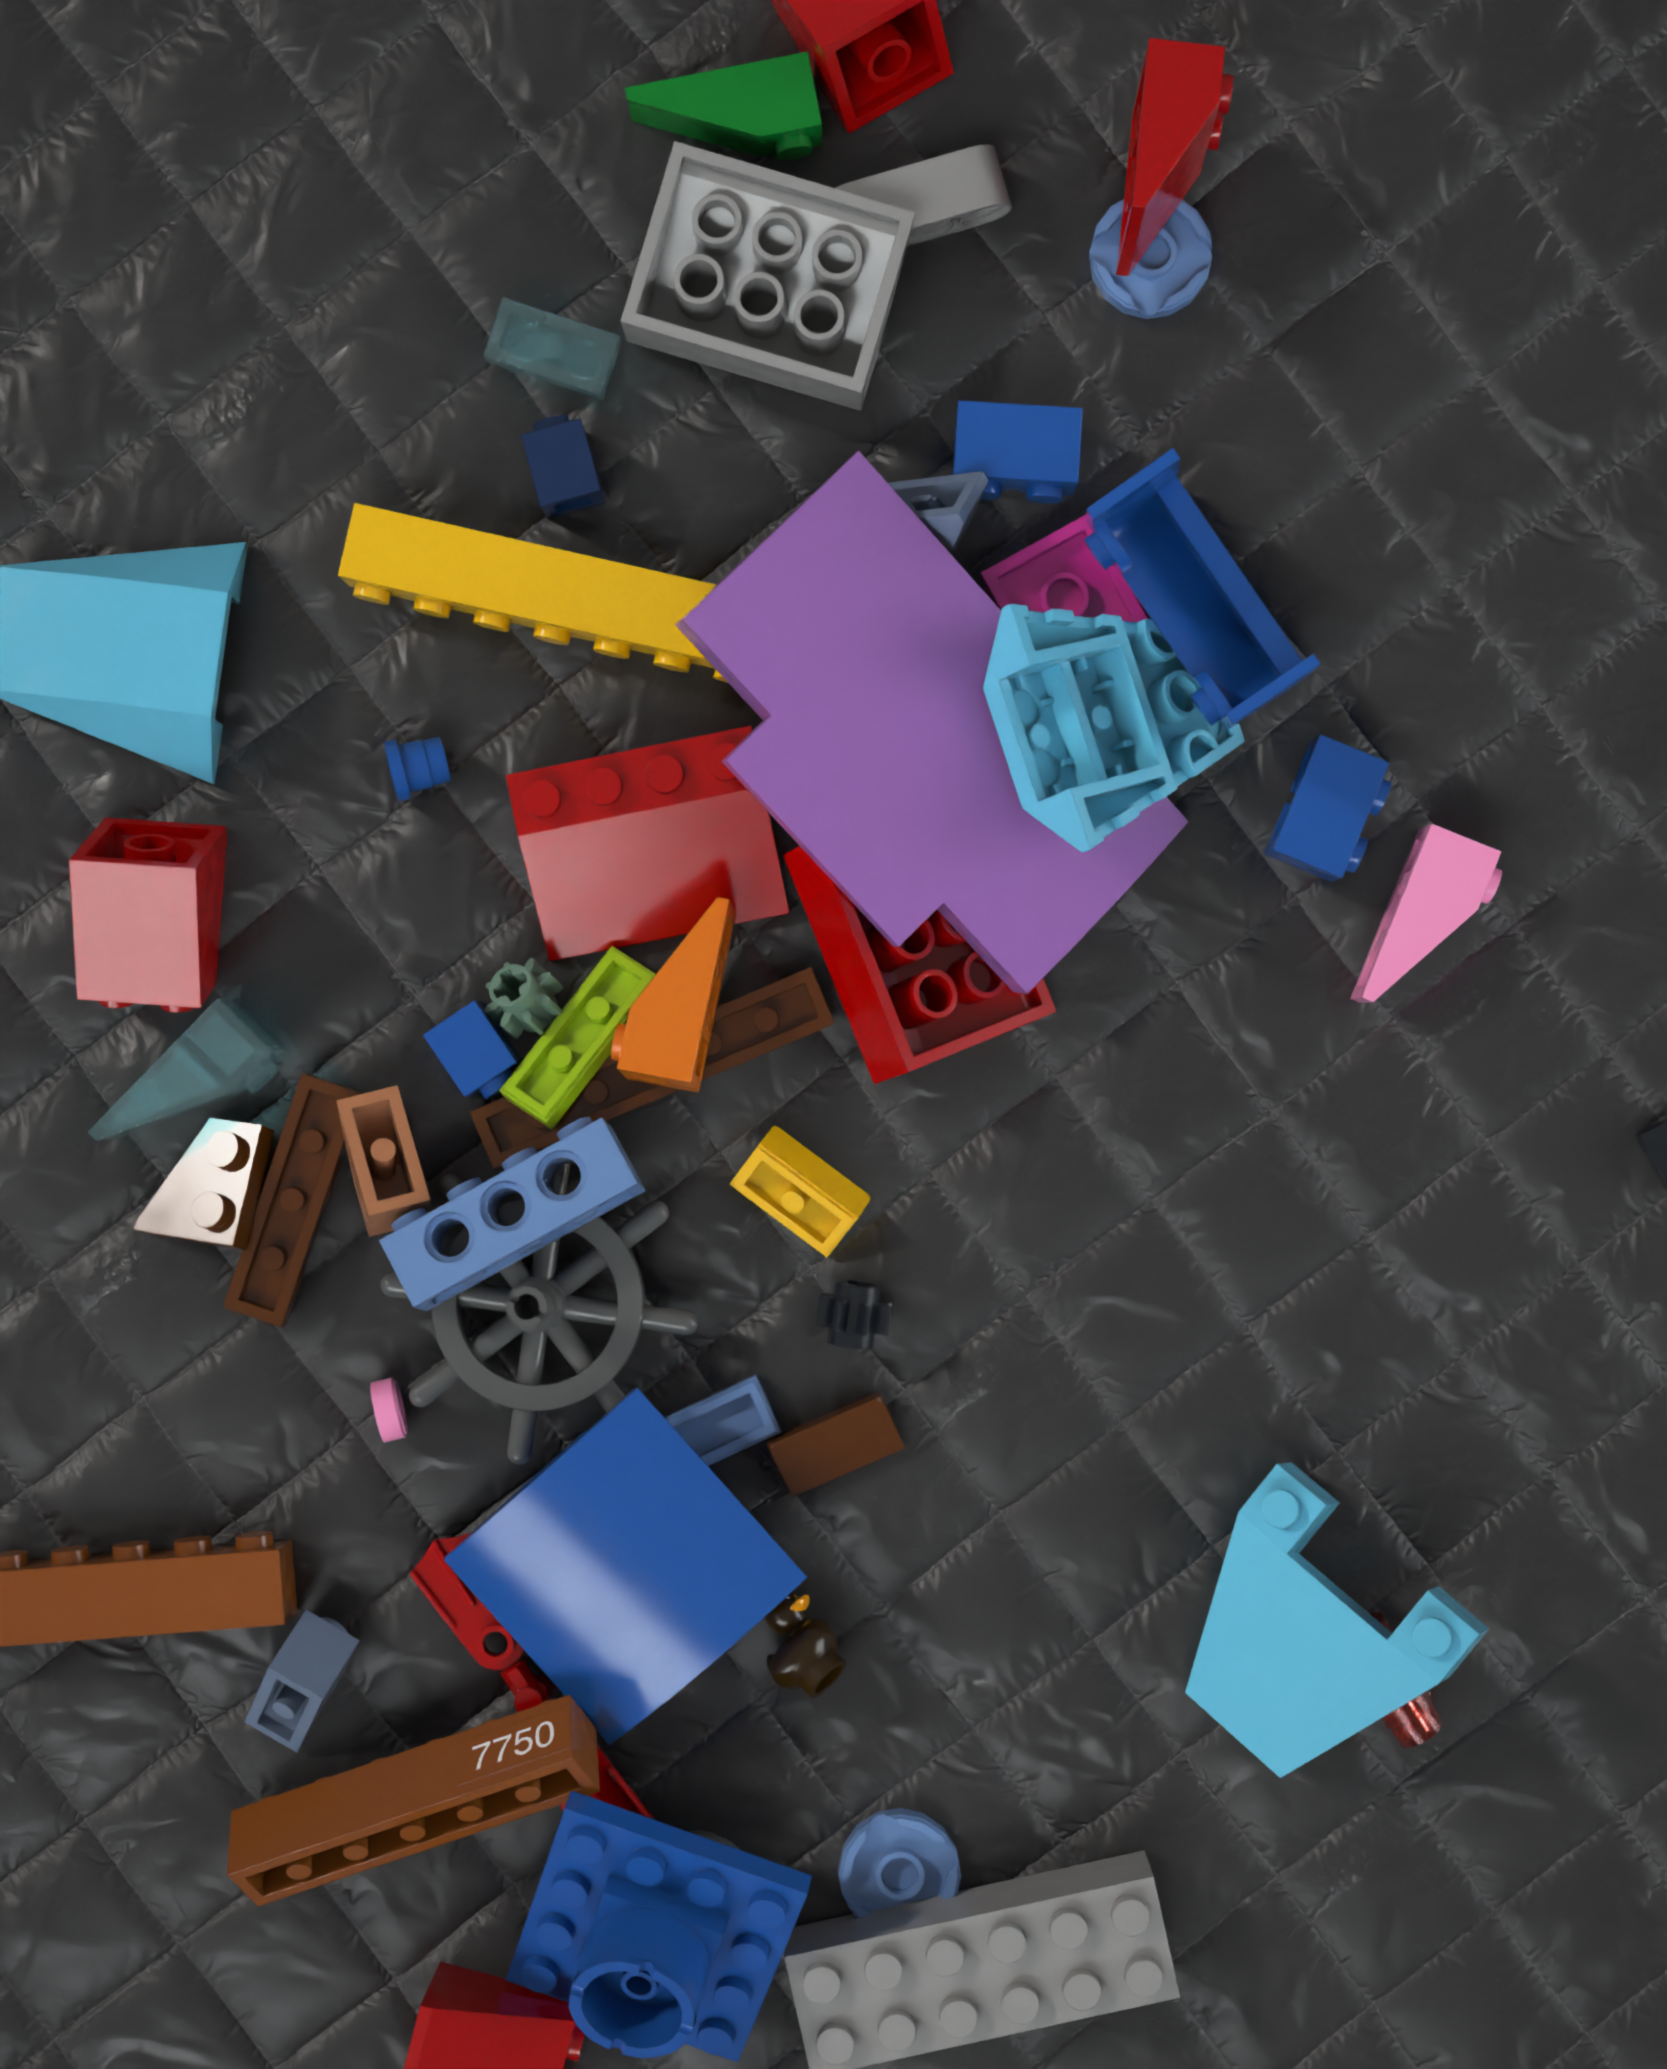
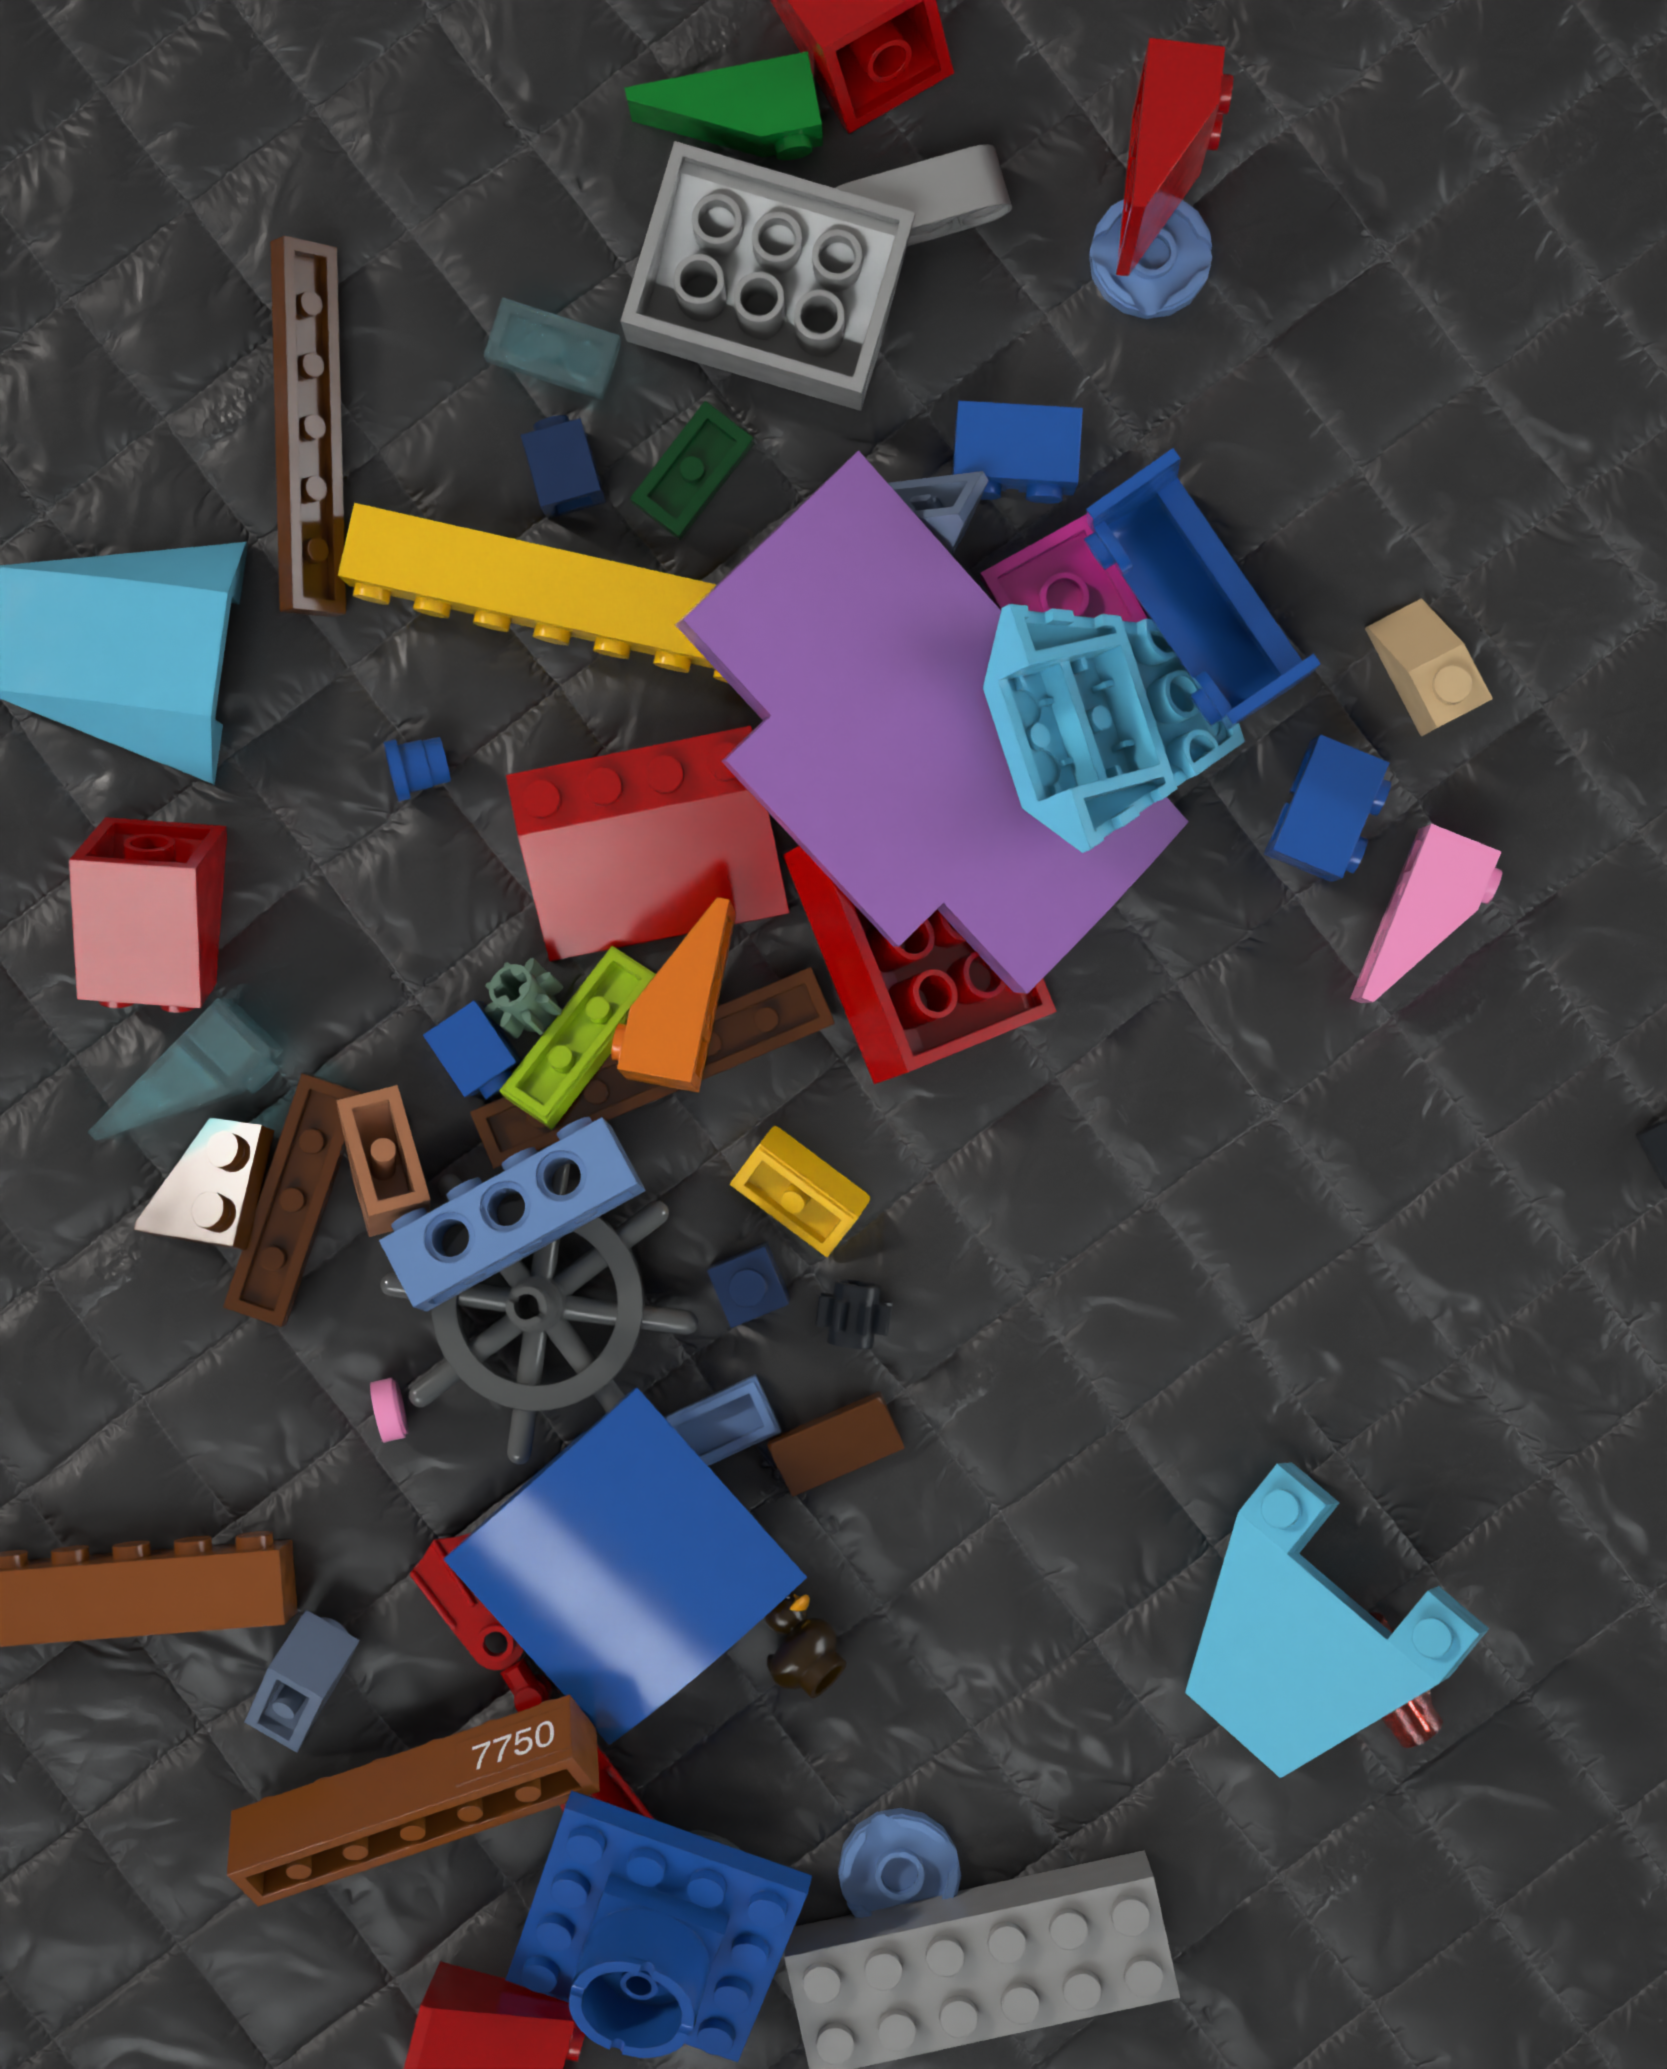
none -> reddish brown plate [270,235,346,617]
none -> dark green plate [630,401,755,540]
none -> dark blue brick [707,1241,791,1328]
none -> tan slope [1365,598,1493,737]

